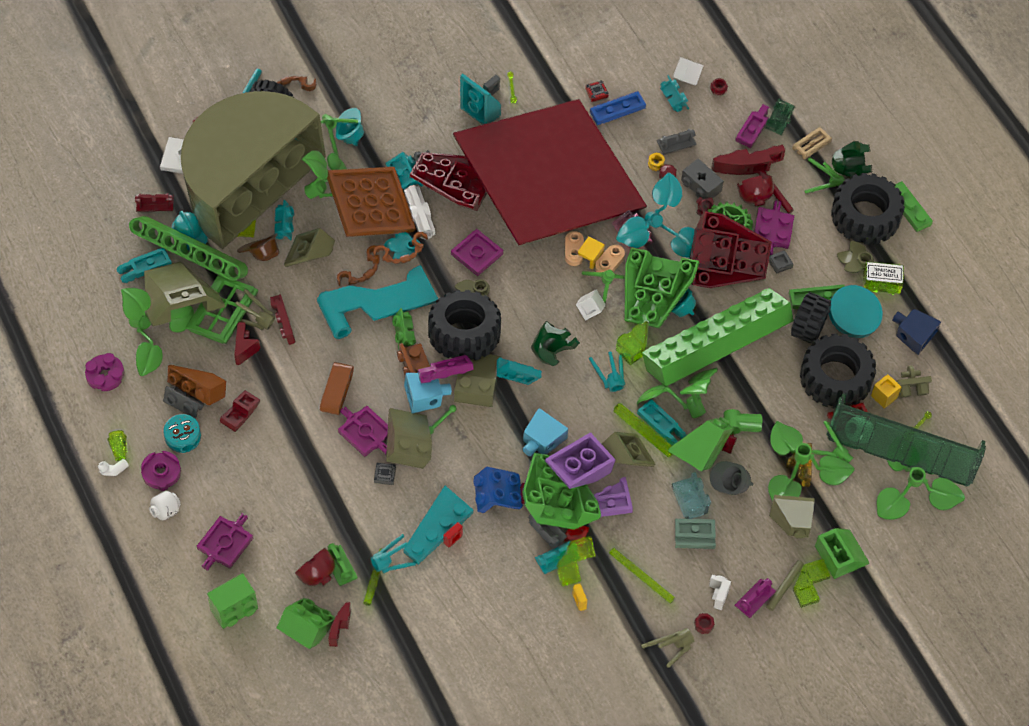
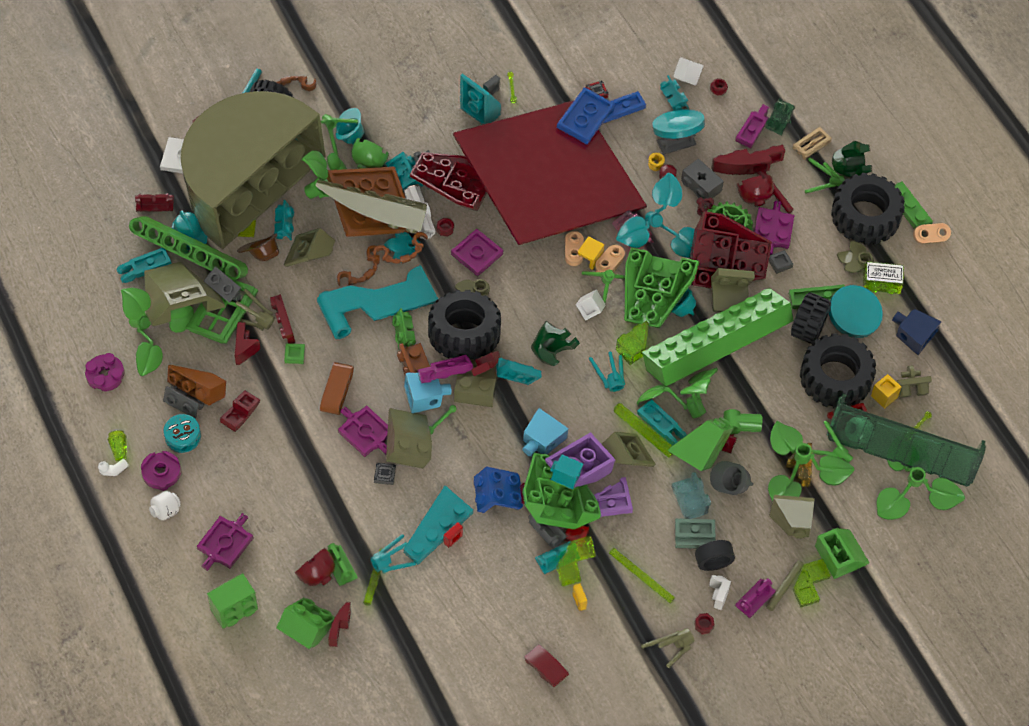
none -> dark grey hinge [204,267,241,303]
none -> bright green tile [284,344,305,364]
none -> wedge [316,180,427,233]
none -> bright green cylinder [351,138,389,169]
none -> dark red tile [436,218,454,237]
none -> dark red slope [471,351,500,376]
none -> dark red slope [524,644,569,687]
none -> teal brick [550,455,584,489]
none -> blue tile [557,87,615,145]
none -> teal piece [652,109,705,139]
none -> black tyre [695,540,735,571]
none -> olive bracket [711,268,755,312]
none -> light nougat plate [913,223,951,244]

